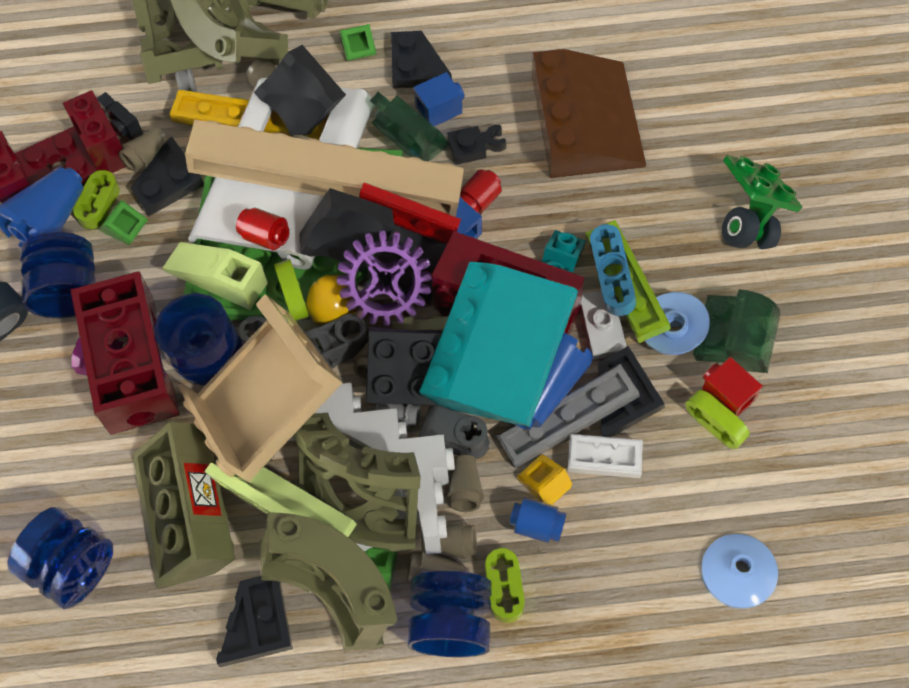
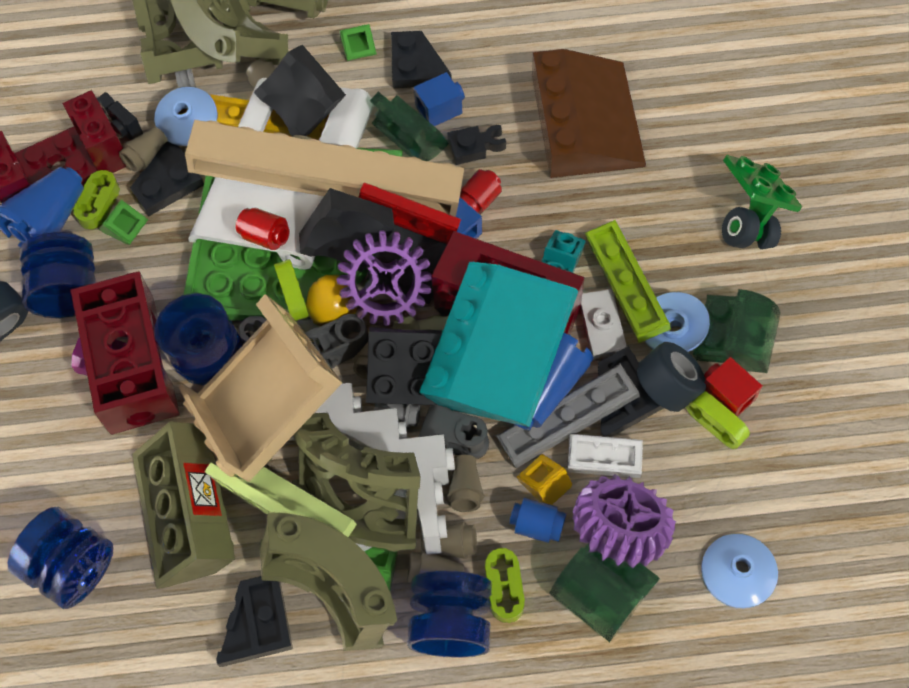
yellowish green slope [162,242,267,310] -> none
dark azure beam [590,224,636,316] -> none
none -> light blue dish [154,87,218,146]
none -> clear green brick [549,543,660,643]
none -> medium lavender gear [572,474,676,568]
none -> black wheel [637,342,706,412]

